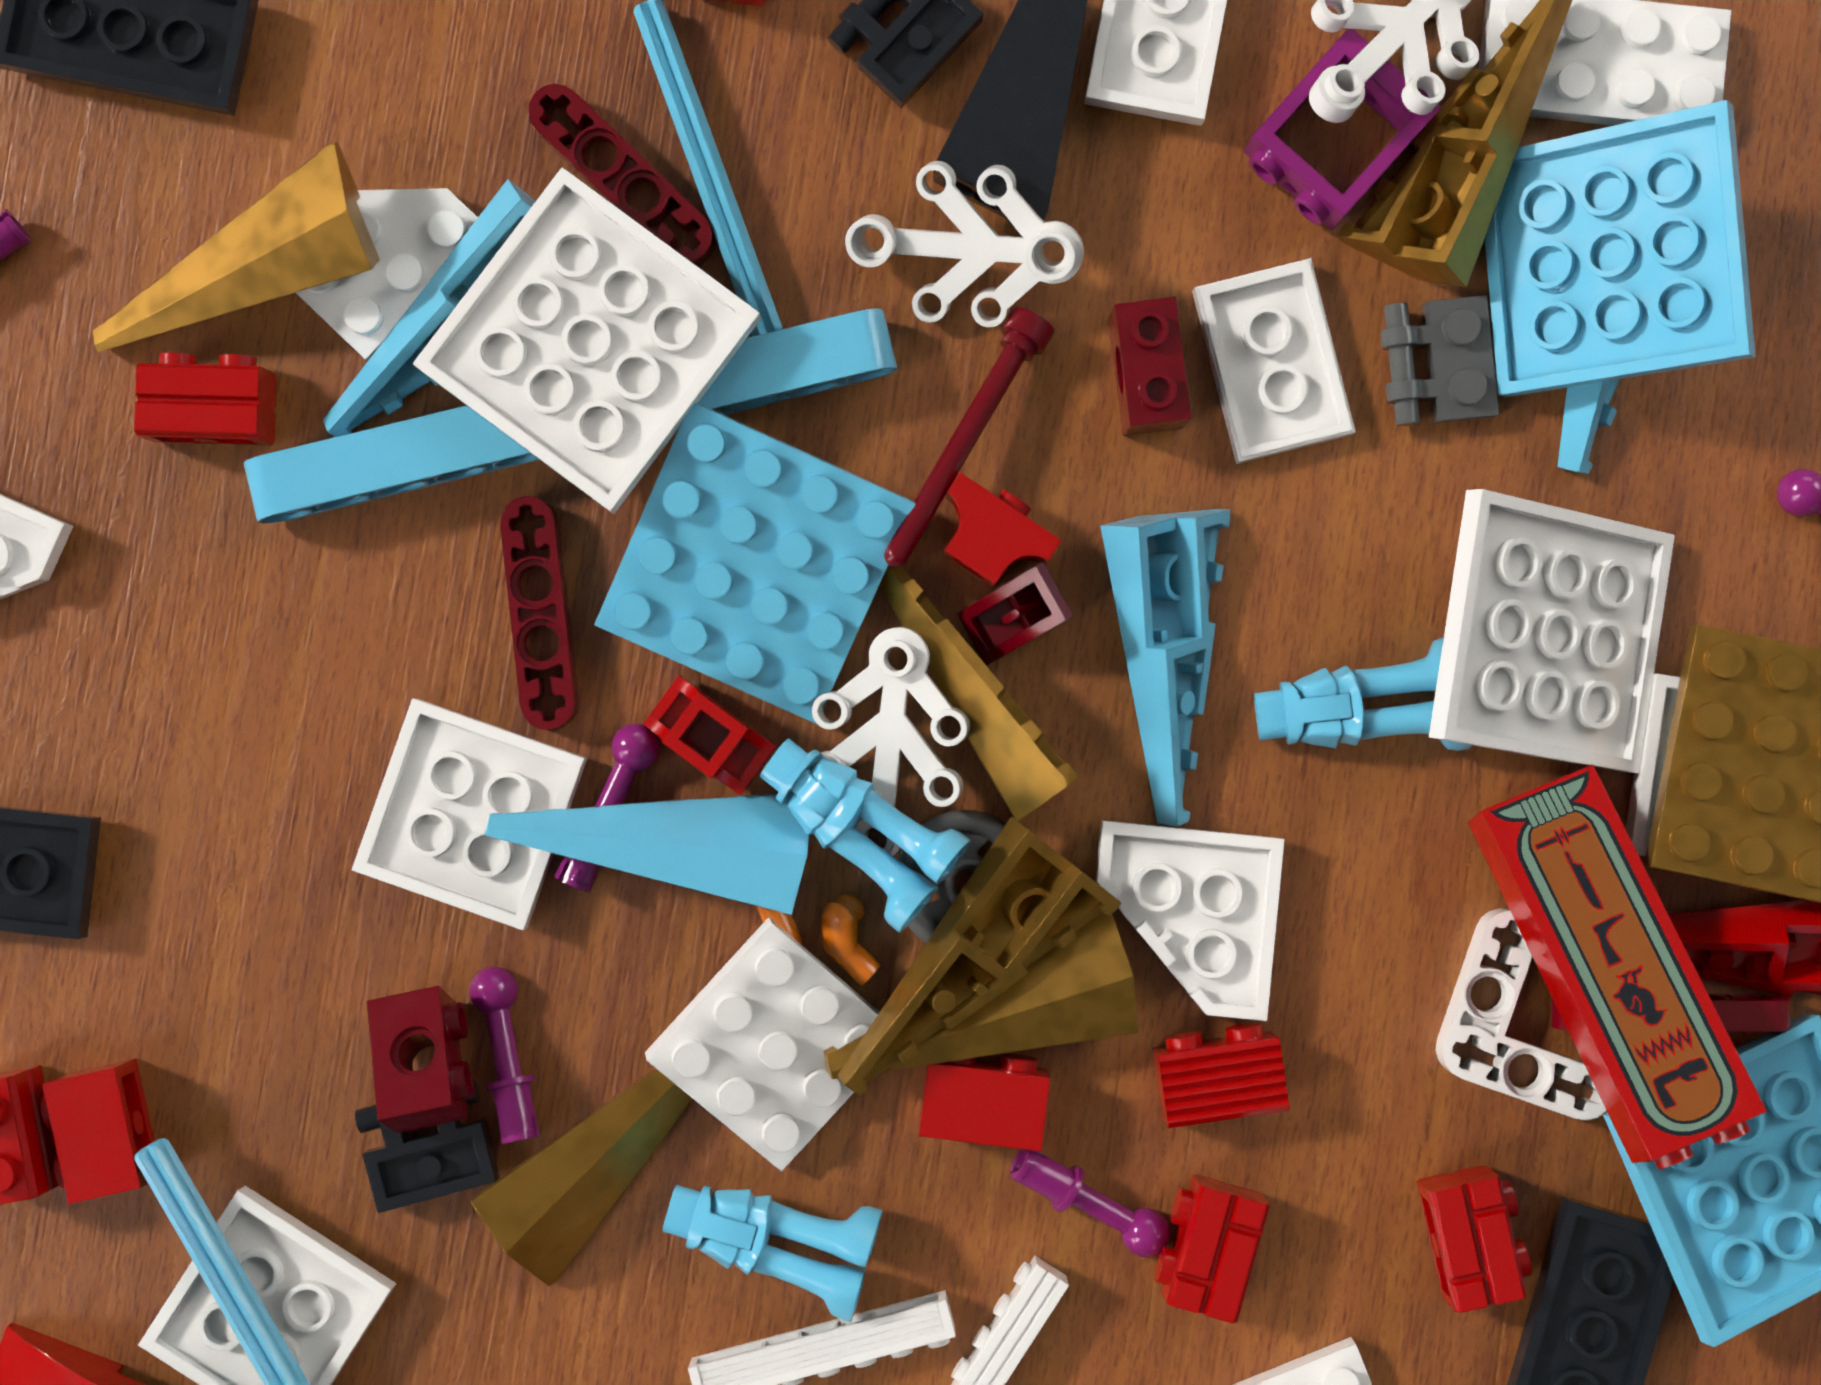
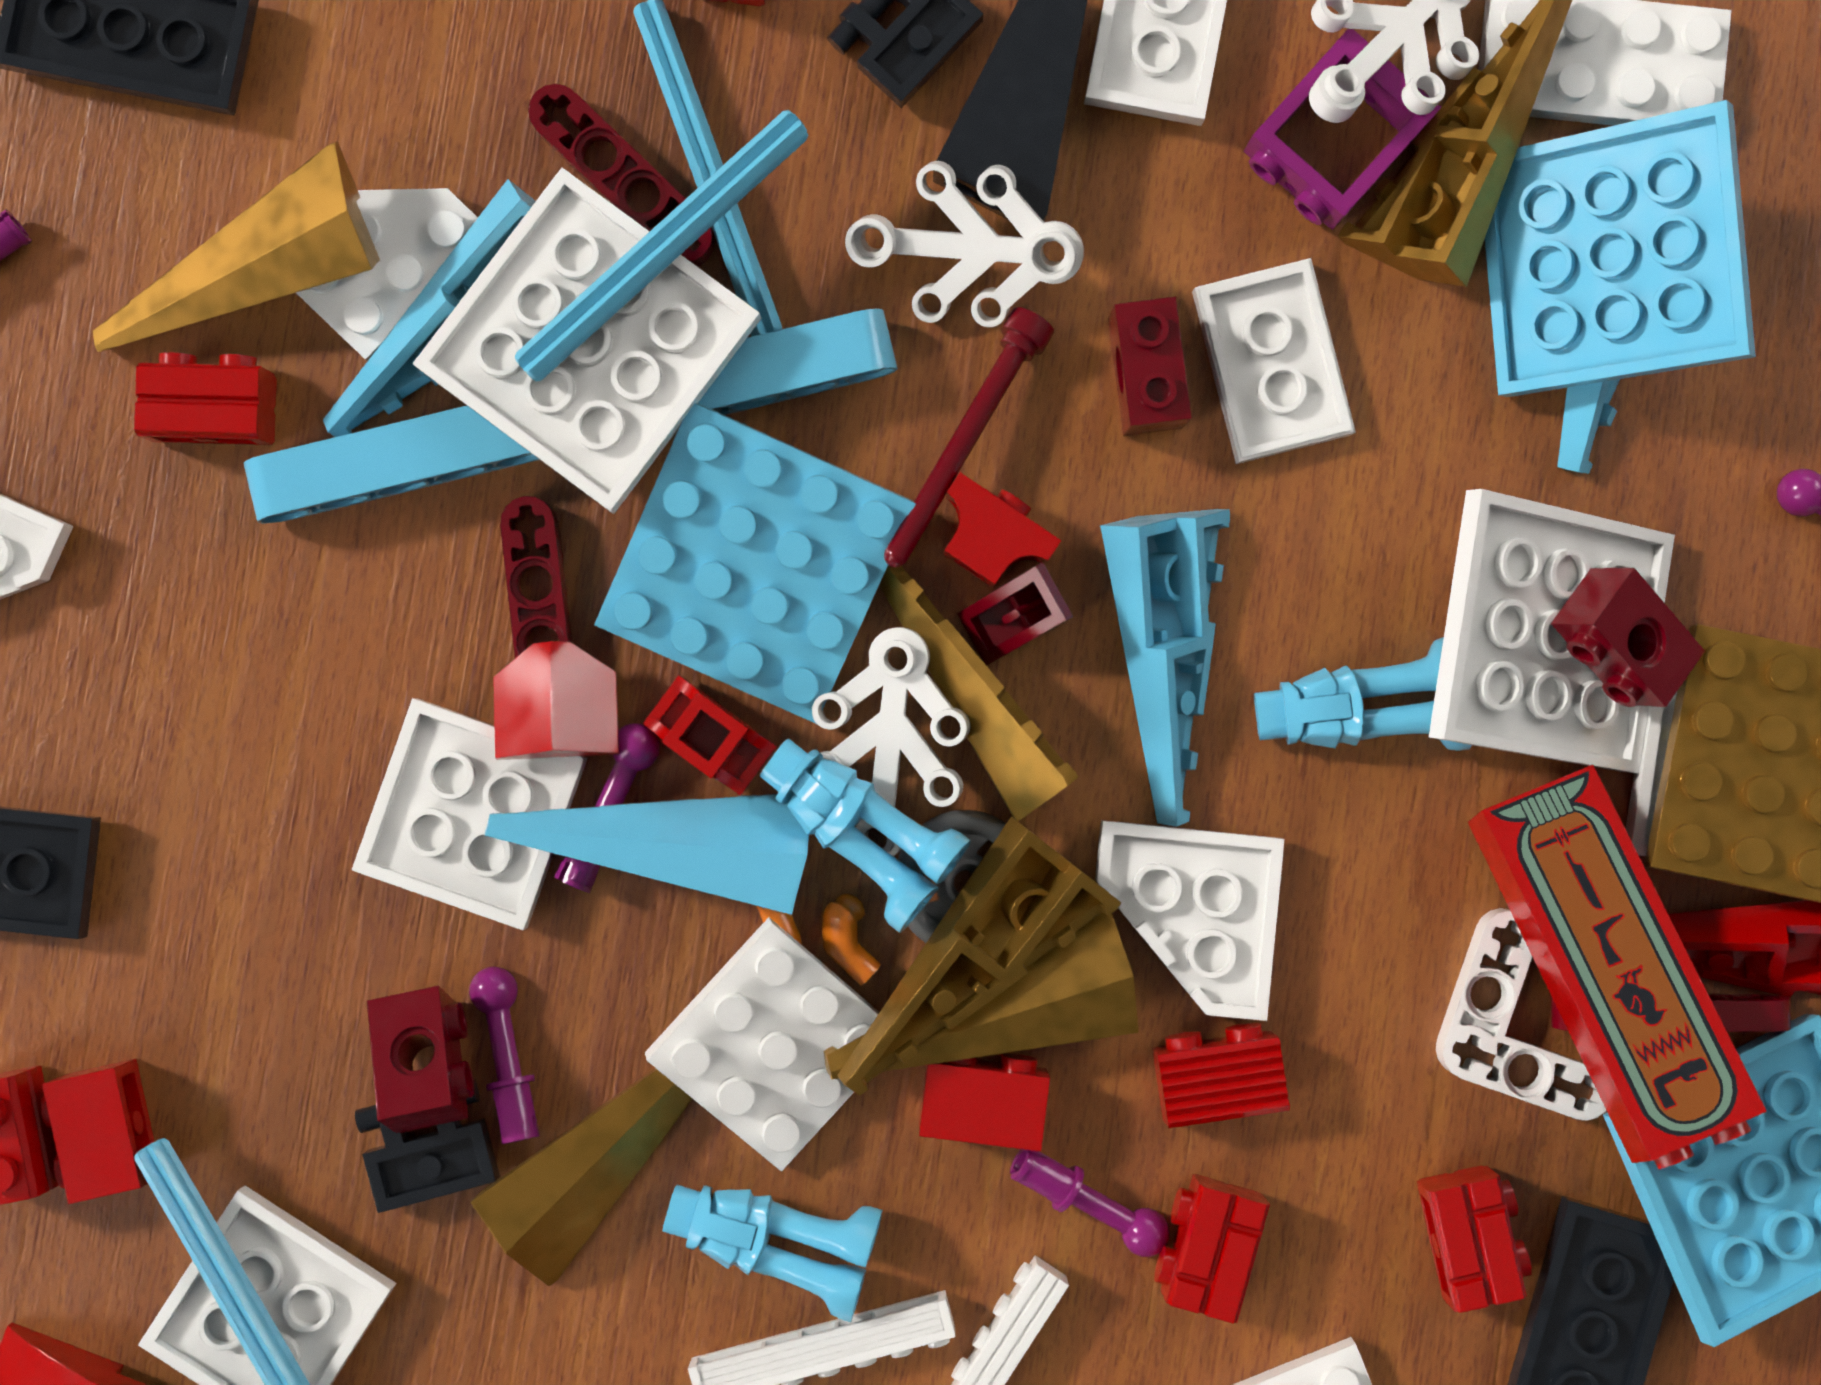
dark grey plate [1380,295,1499,426] -> none
none -> slope [493,641,619,760]
none -> medium azure axle [514,110,808,381]
none -> dark red brick [1551,568,1705,707]

